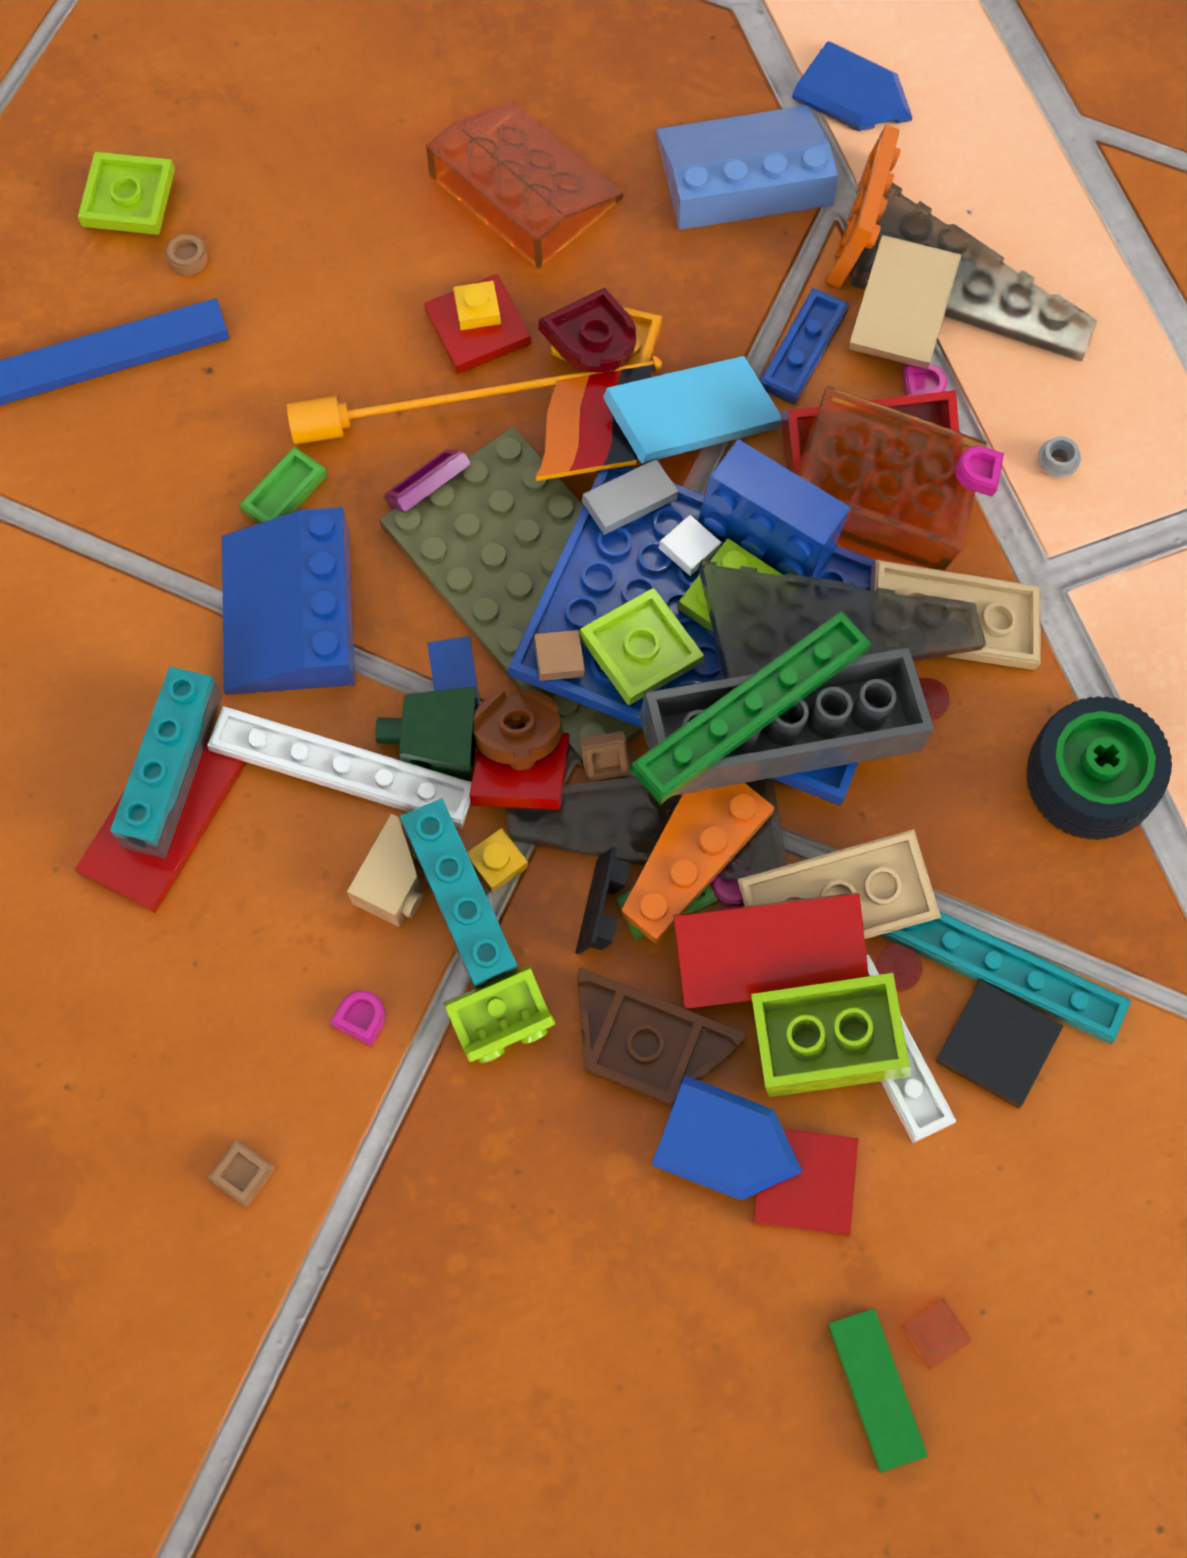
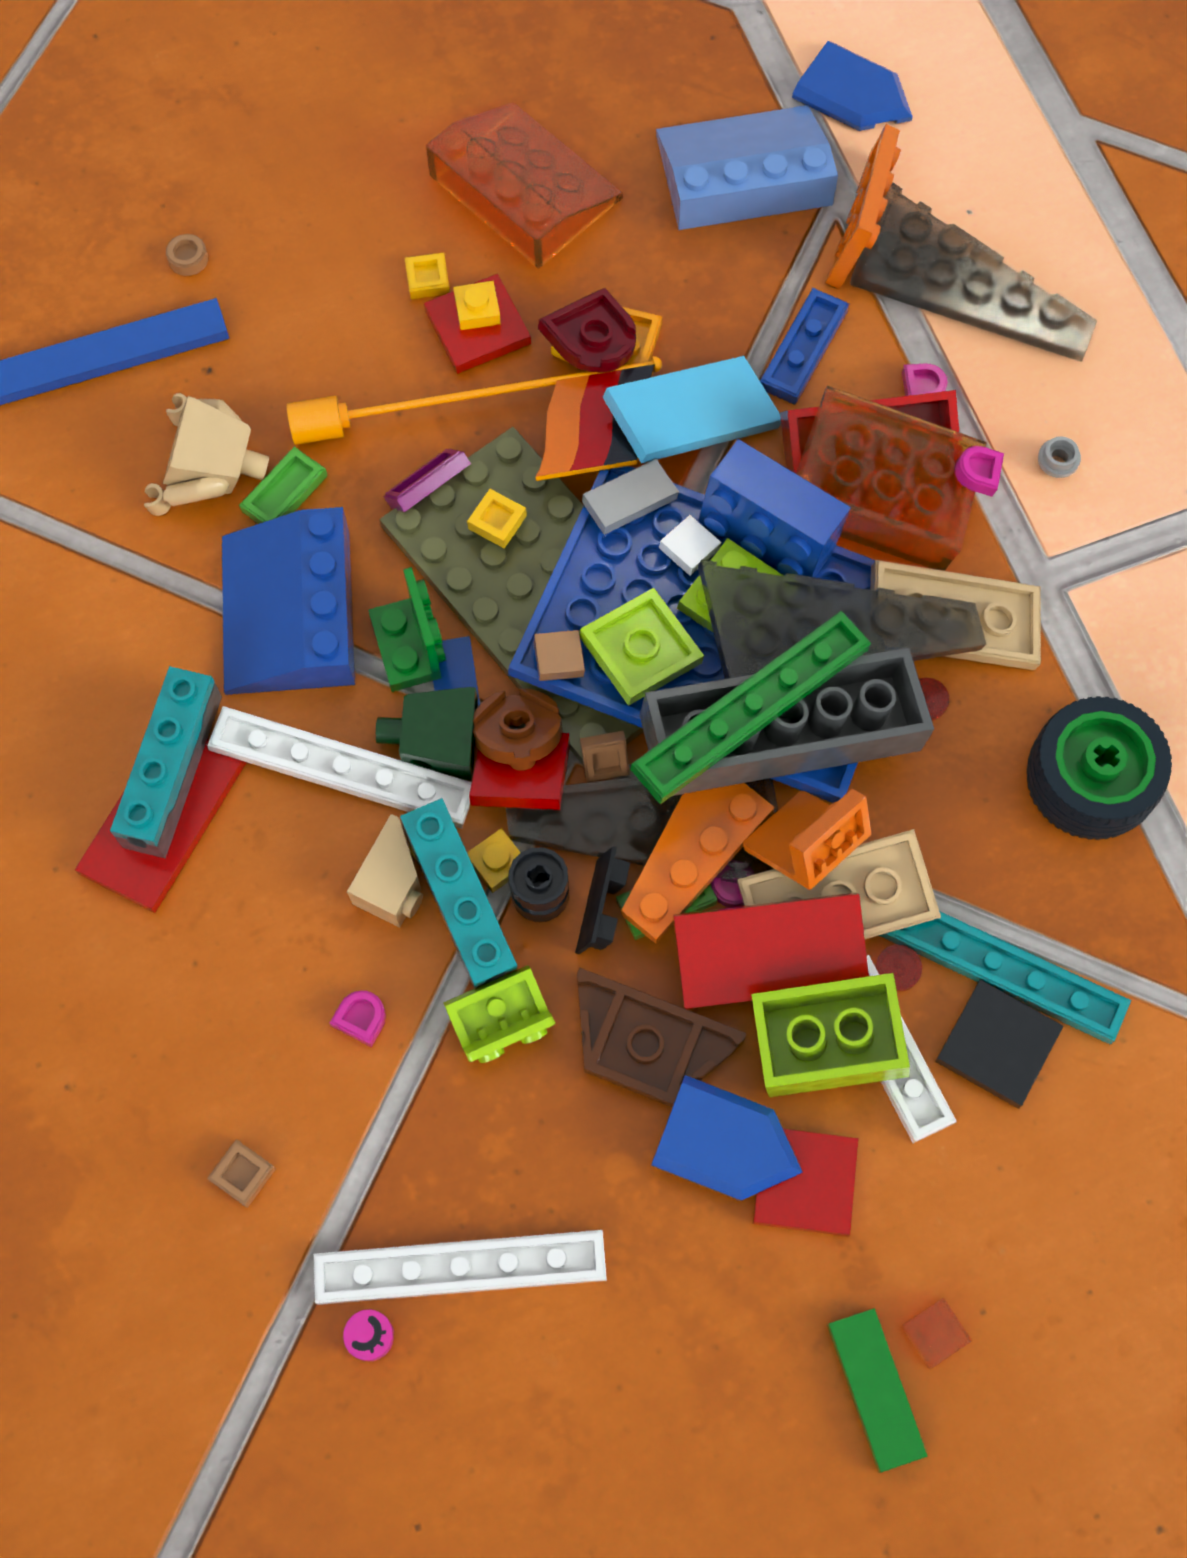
lime plate [78,152,175,235] -> none
tan tile [849,235,961,369] -> none
none -> tan torso [144,393,269,516]
none -> white tile [314,1230,607,1305]
none -> dark pink tile [343,1309,394,1361]
none -> green bracket [368,567,446,692]
none -> yellow tile [405,252,450,300]
none -> yellow plate [467,489,527,549]
none -> black wheel [509,847,569,922]
none -> orange bracket [743,789,871,890]

